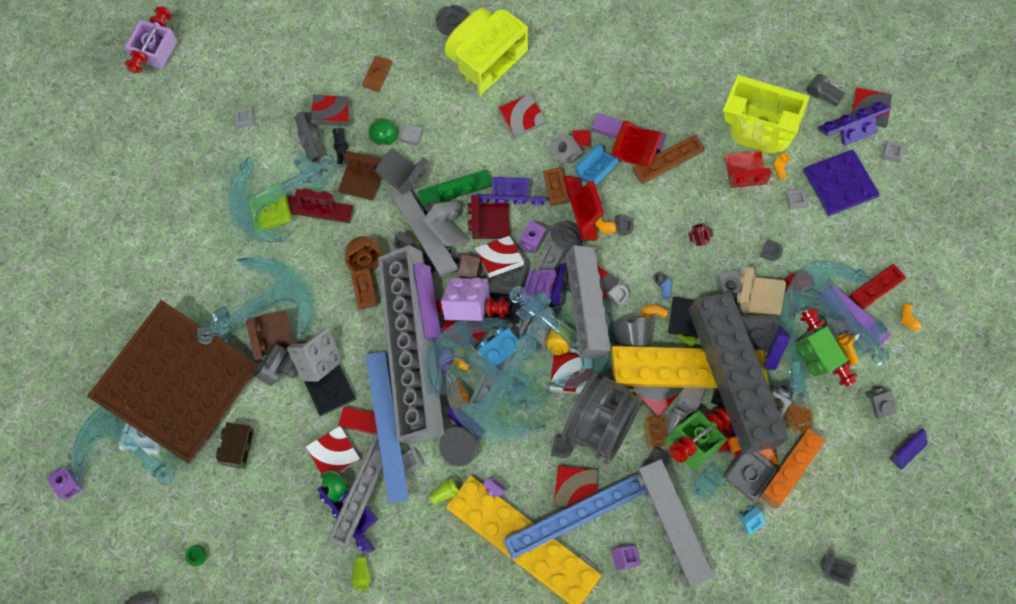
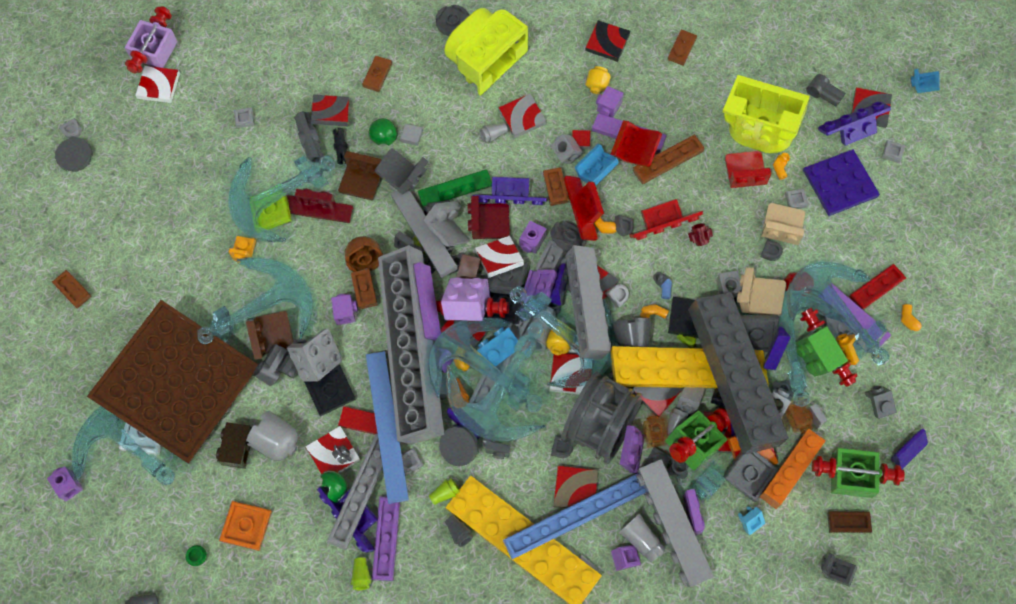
medium lavender plate [483,477,508,497] -> none
none -> dark orange plate [52,270,92,309]
none -> dark grey tile [55,138,93,172]
none -> light grey tile [59,118,82,139]
none -> tile [135,66,180,103]
none -> orange tile [219,501,272,551]
none -> light orange bracket [228,236,256,263]
none -> light grey cylinder [246,411,298,461]
none -> medium lavender brick [331,294,358,325]
none -> dark grey plate [332,445,352,464]
none -> medium lavender tile [372,497,400,581]
none -> dark grey cone [445,515,473,547]
none -> light grey cone [479,122,508,143]
none -> dark grey bracket [482,430,511,459]
none -> tile [585,20,630,62]
none -> yellow head [585,66,611,94]
none -> medium lavender brick [596,86,624,118]
none -> light grey plant [618,513,665,562]
none -> medium lavender plate [620,425,645,474]
none -> red bracket [629,199,703,240]
none -> dark orange plate [668,29,697,66]
none -> dark grey plate [668,458,689,479]
none -> medium lavender plate [683,489,705,536]
none -> tan bracket [761,203,805,245]
none -> light grey tile [806,404,827,429]
none -> bright green brick [812,448,905,498]
none -> reddish brown tile [827,511,872,533]
none -> dark azure bracket [911,69,940,93]

